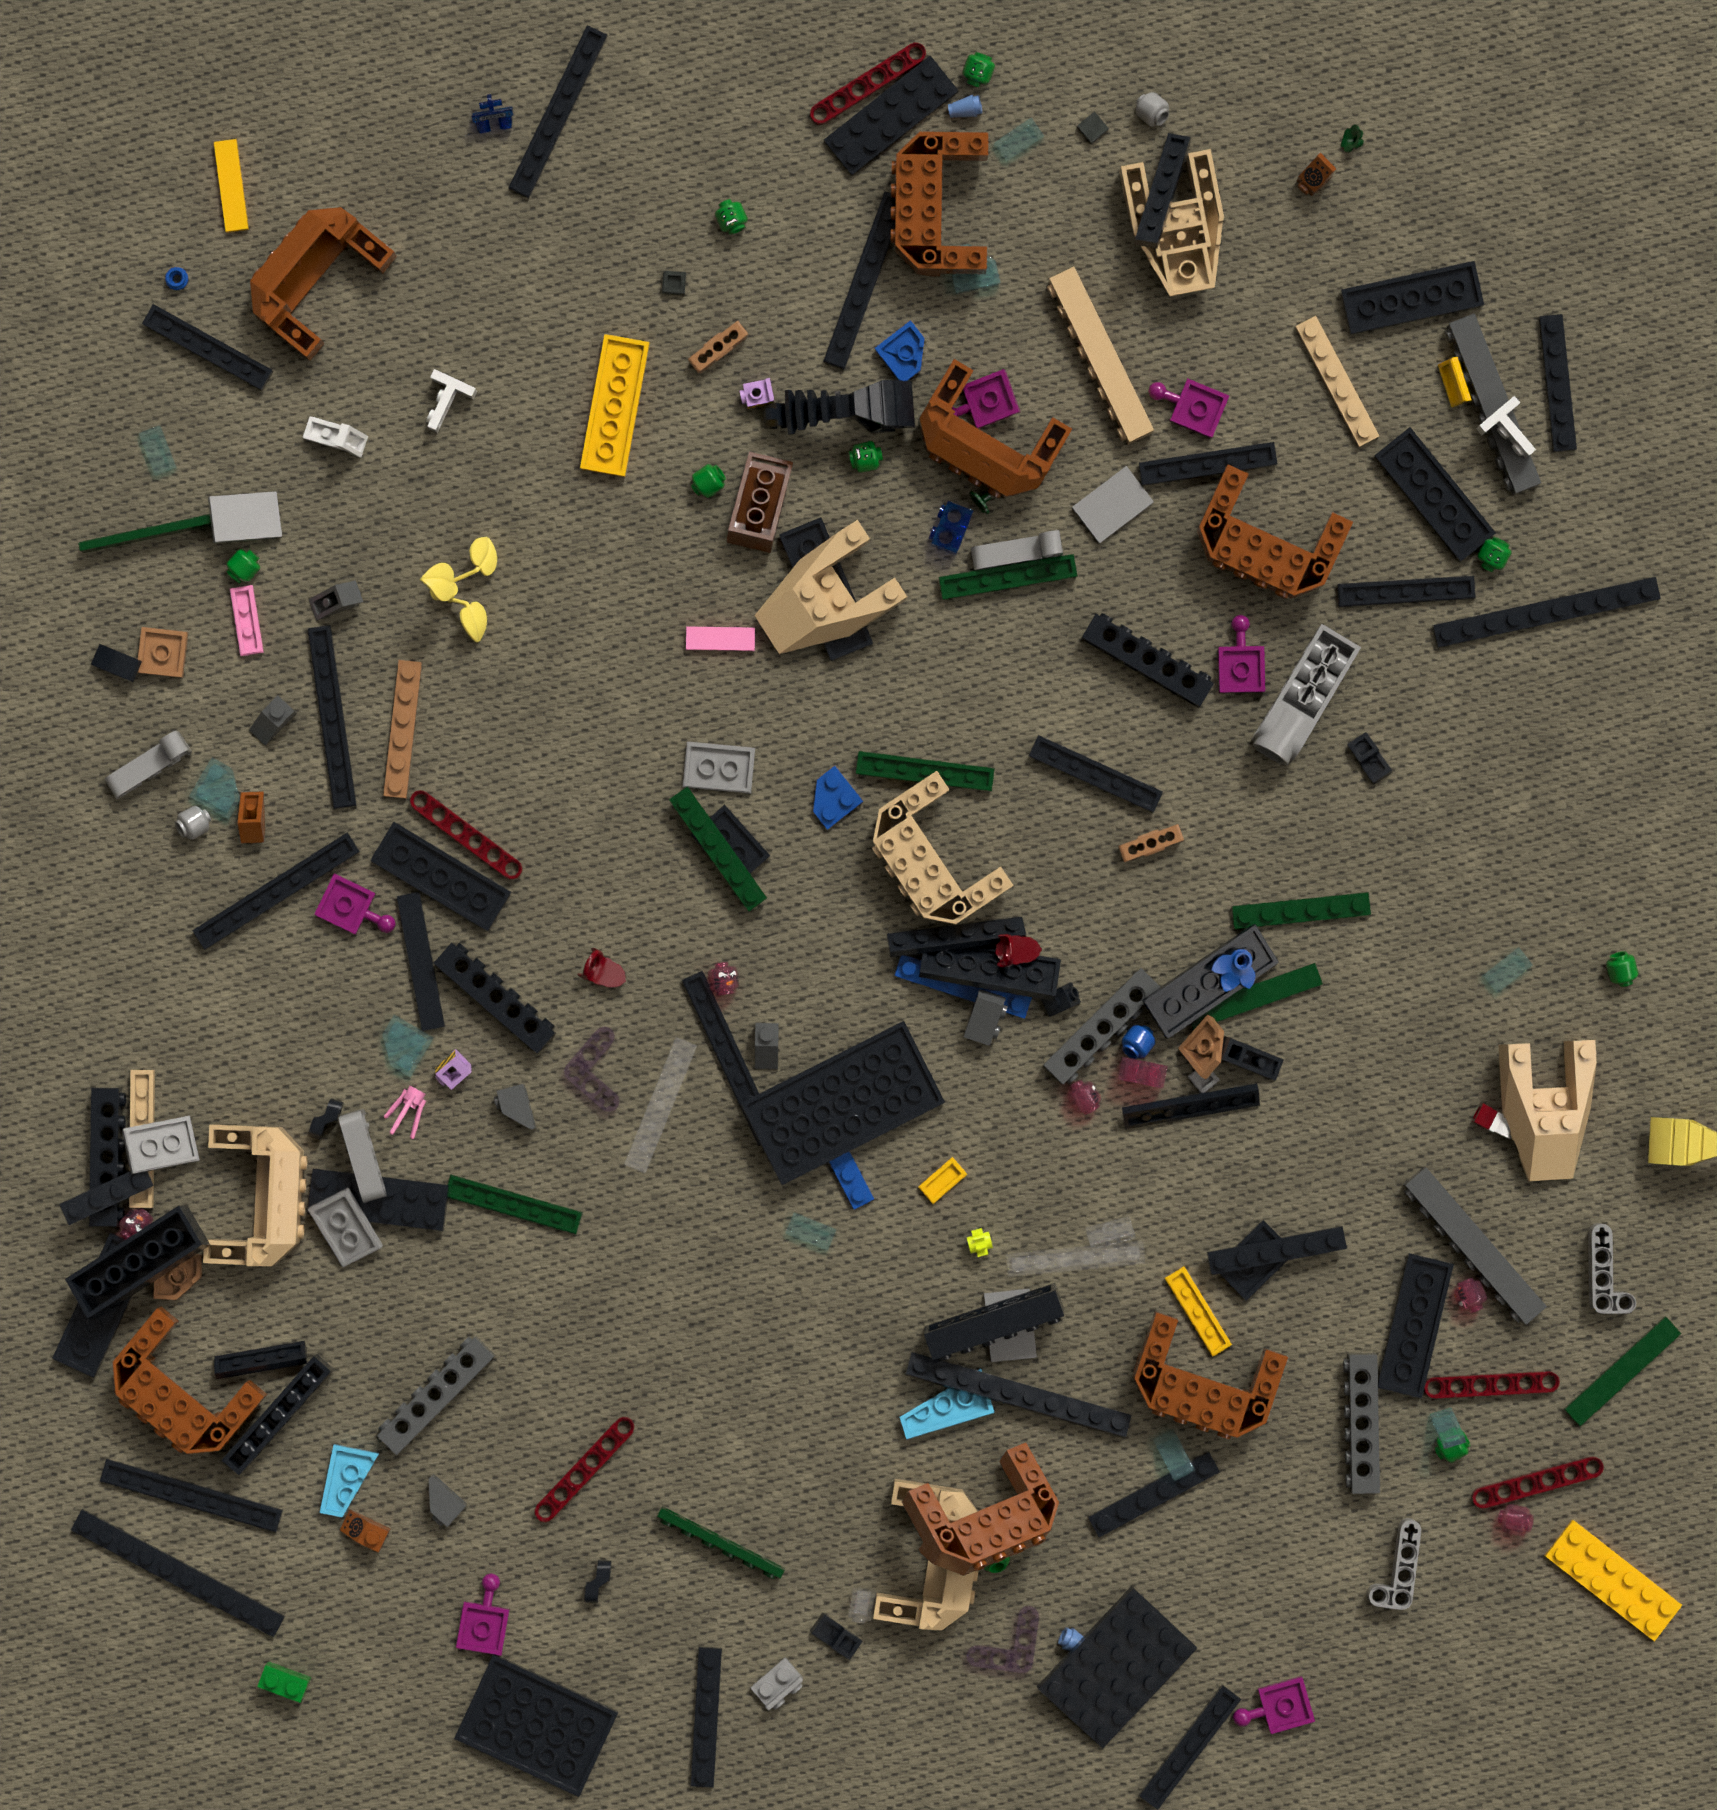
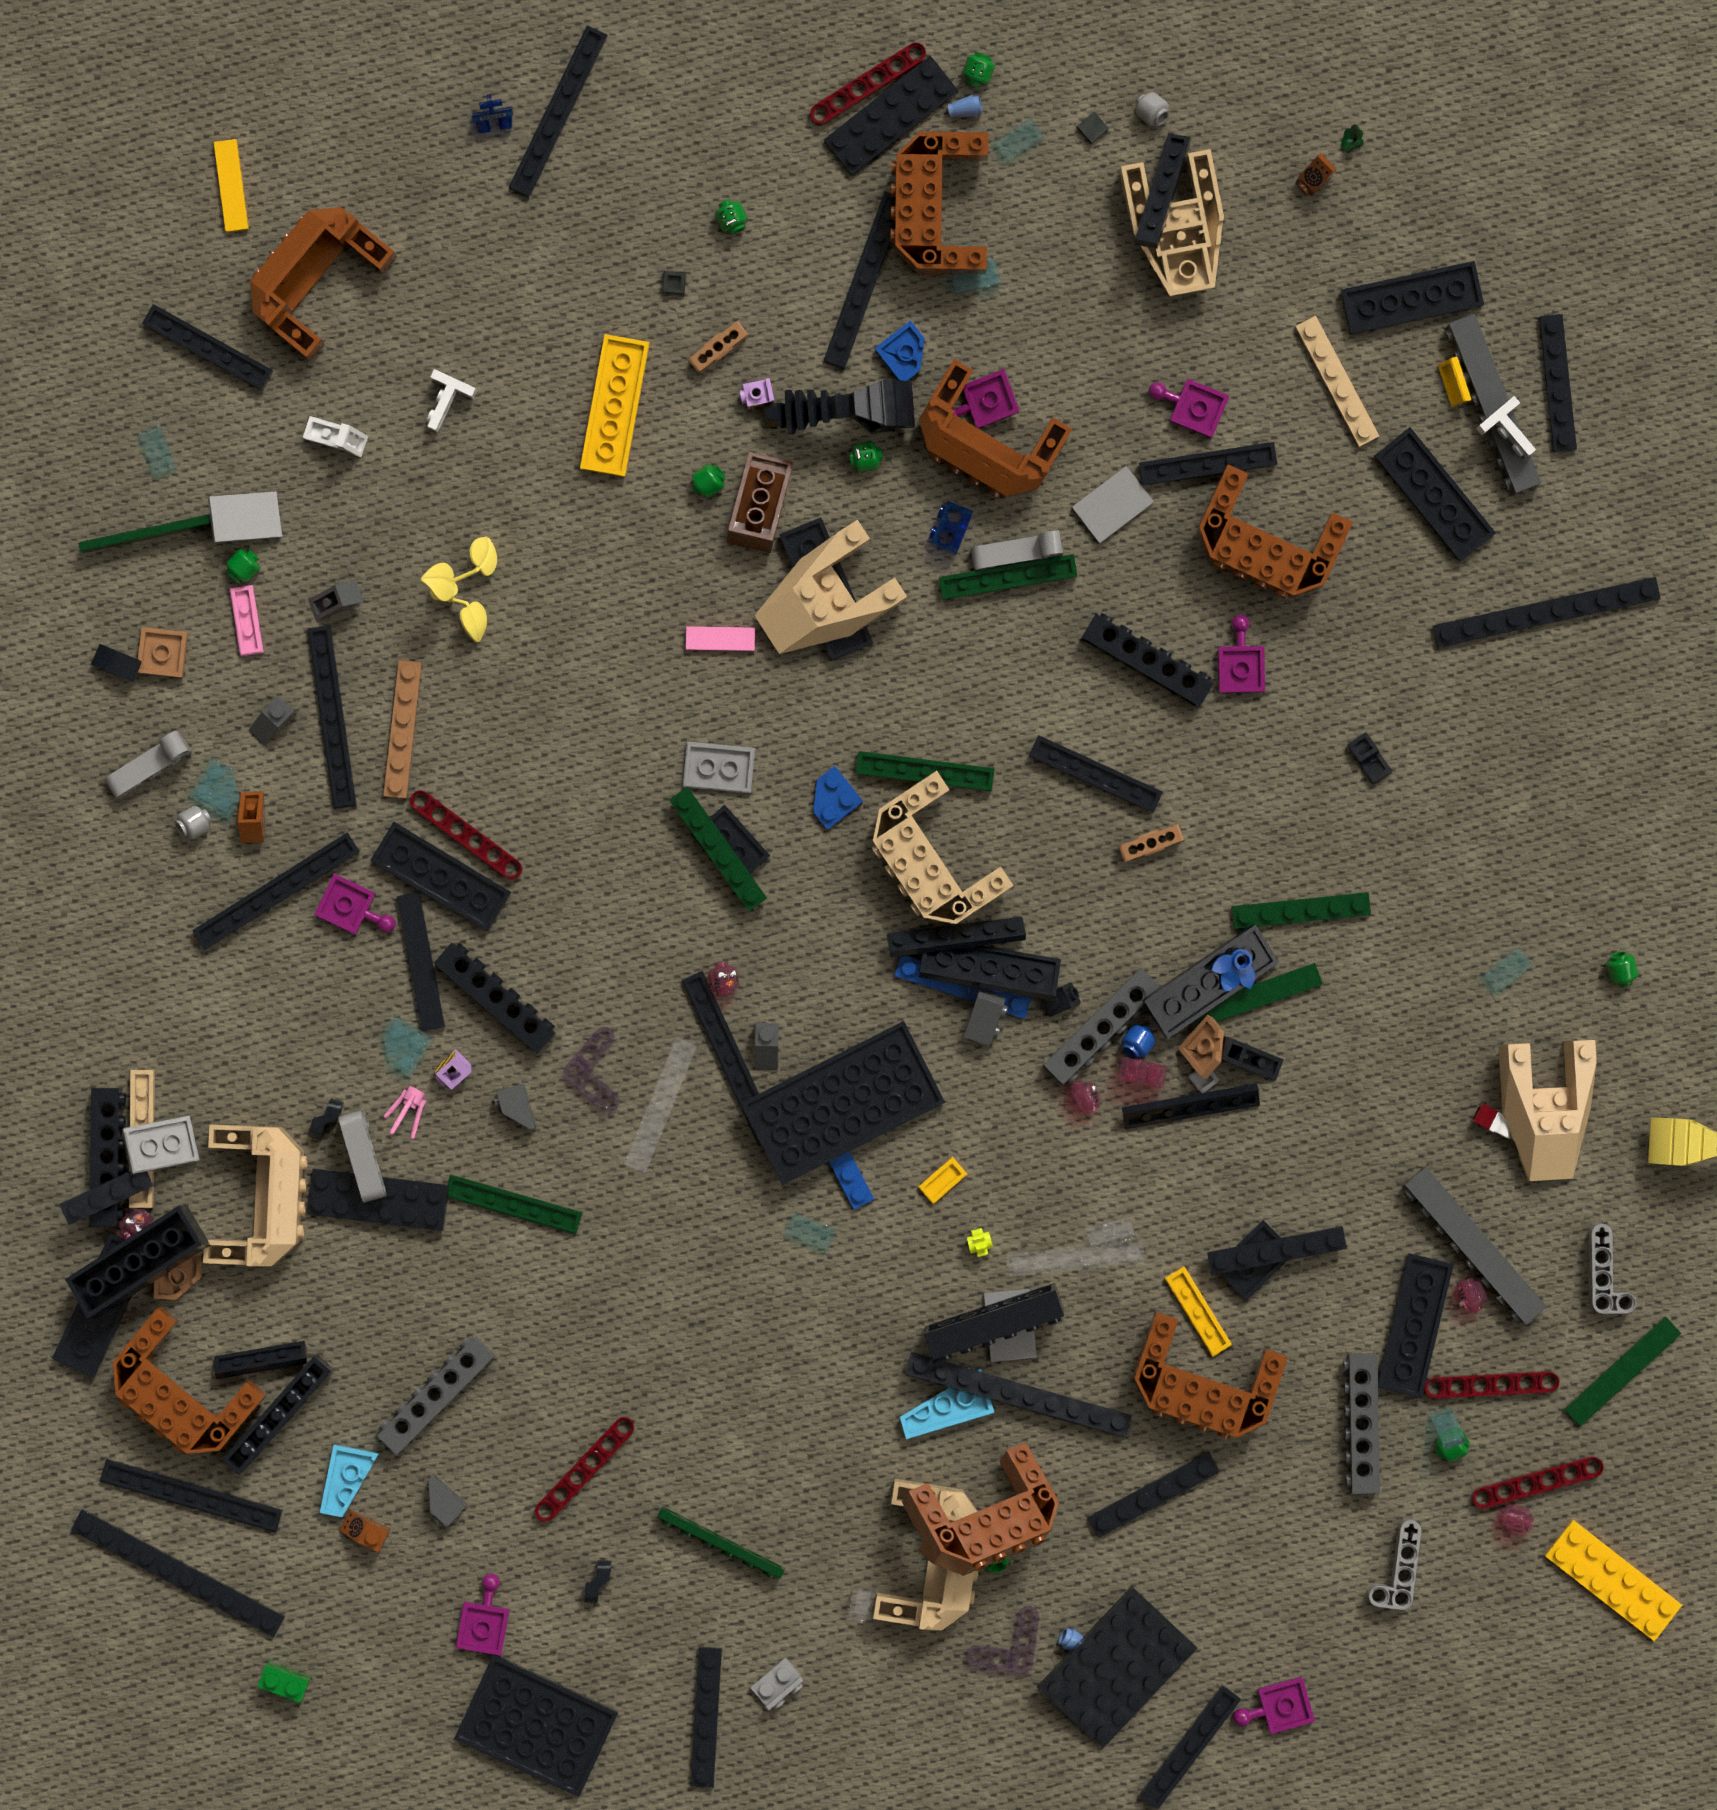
blue plate [165,267,189,290] -> none
light grey tile [308,1188,383,1267] -> none
dark red piece [577,948,626,988] -> none
black slope [810,1613,863,1660] -> none
dark green plant [969,491,992,515] -> none
dark red piece [996,934,1042,967] -> none
tan brick [1047,267,1154,445] -> none
clear light blue tile [1153,1429,1195,1481] -> none
light grey brick [1251,624,1361,765] -> none
black tile [1337,576,1476,607] -> none
green head [1478,537,1512,572] -> none

